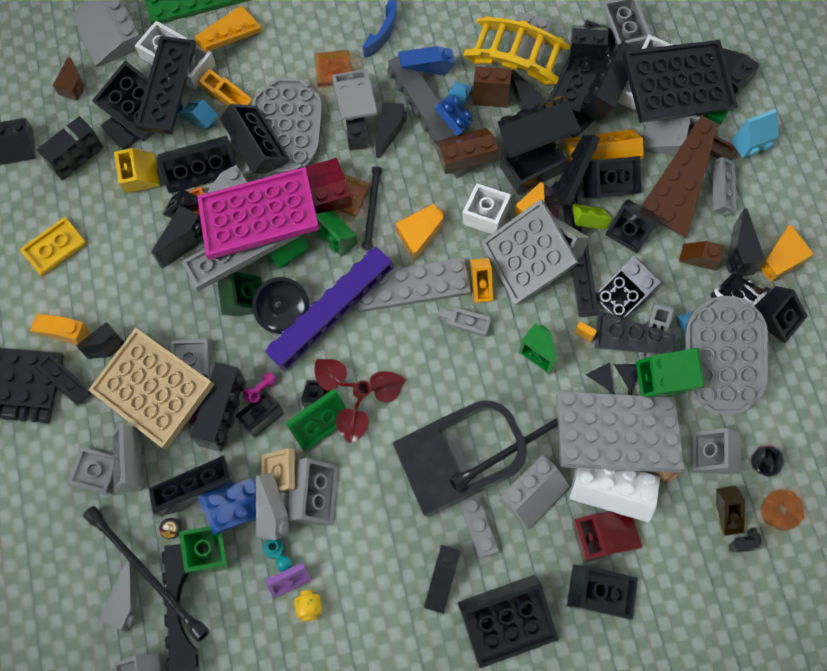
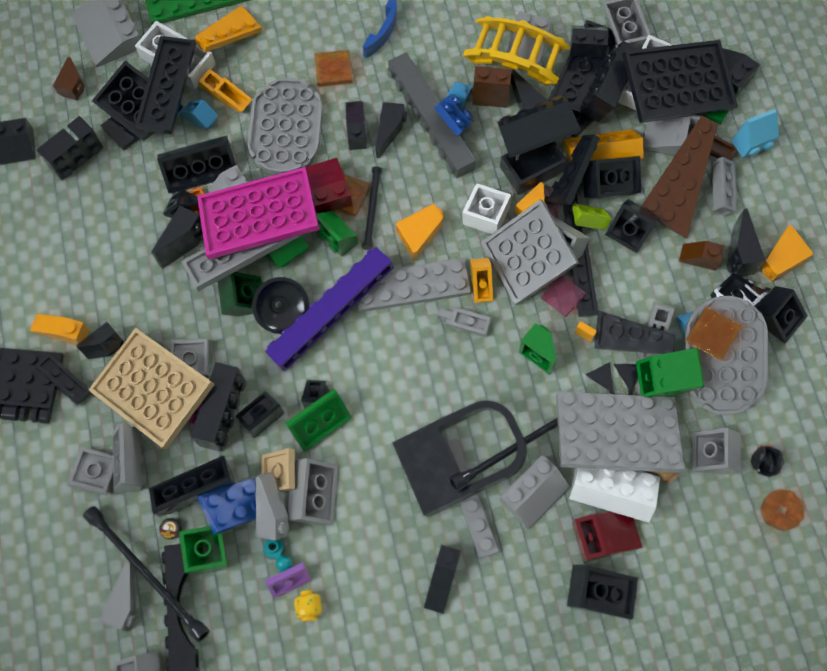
yellow tile [20,217,87,277] -> none
yellow slope [114,148,160,194] -> none
black slope [220,104,290,174] -> none
dark pink bar [243,372,277,403] -> none
dark red plant [314,359,406,443] -> none
light grey slope [331,69,378,121] -> none
blue slope [398,46,456,76] -> none
reddish brown slope [434,128,498,174] -> none
black slope [457,575,558,669] -> none
slope [596,256,664,319] -> none
dark brown slope [716,485,745,536] -> none
black bracket [728,527,761,552] -> none
none -> clear pink piece [541,275,586,318]
none -> clear orange plate [685,306,742,361]

